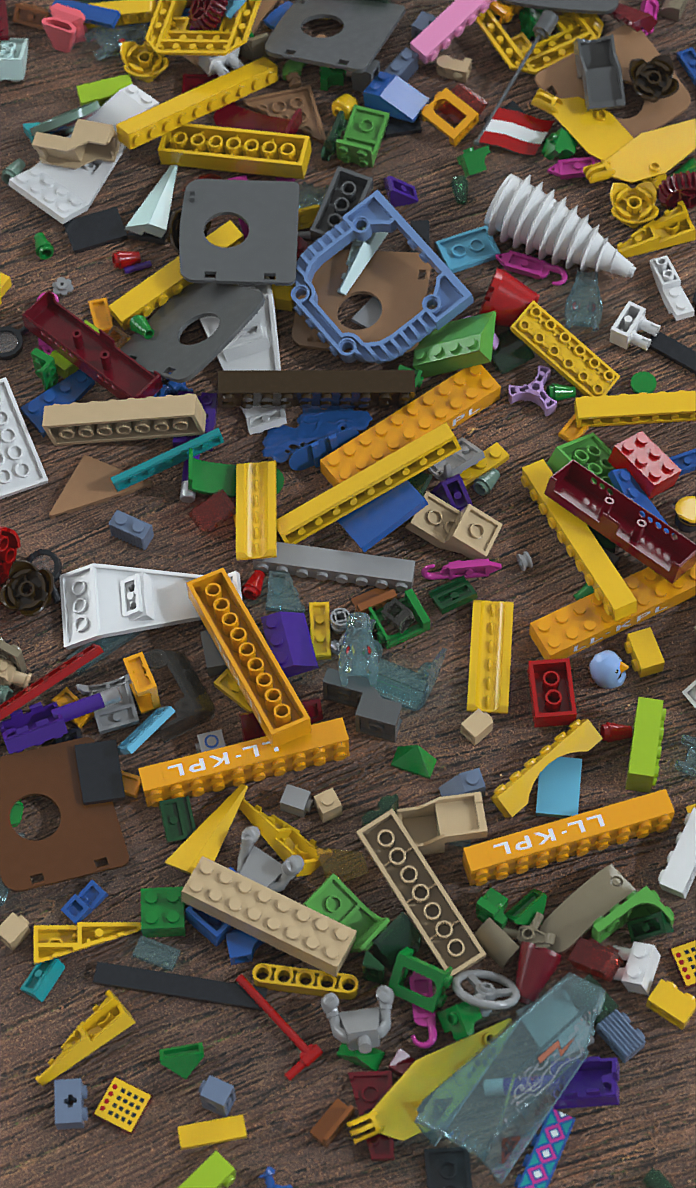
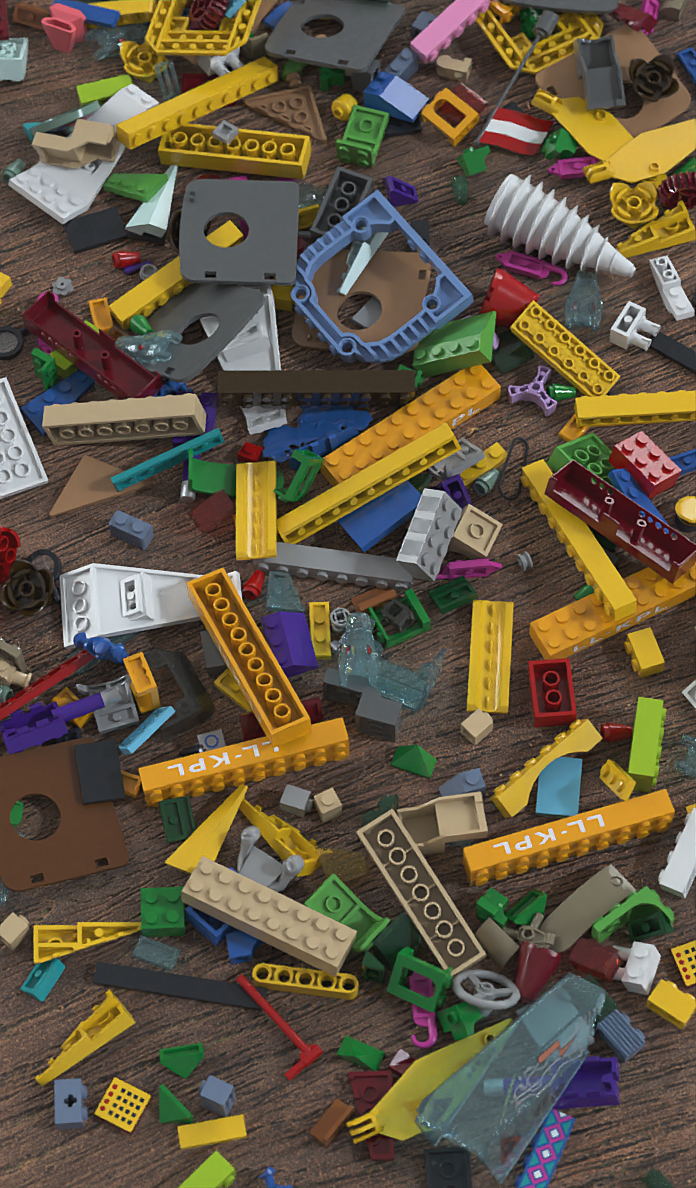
green cone [34,232,54,260] -> none
blue slope [60,880,109,924] -> none
dark red piece [214,104,303,134] -> none
clear green slope [321,111,347,161] -> none
light grey torso [321,985,394,1054] -> none
medium azure tile [435,225,501,273] -> none
light blue piece [589,650,629,689] -> none
green piece [630,372,657,394] -> none
none -> blue piece [73,632,129,665]
none -> bright green wing [103,173,169,203]
none -> clear light blue animal [115,330,183,363]
none -> light grey plate [139,264,158,281]
none -> clear light blue tile [154,60,181,101]
none -> green slope [159,1083,194,1124]
none -> black axle [179,744,206,757]
none -> light grey plate [212,120,239,145]
none -> red plate [237,441,264,463]
none -> green panel [273,449,325,503]
none -> light grey brick [396,488,462,581]
none -> black piece [498,437,529,501]
none -> yellow plate [599,759,636,801]

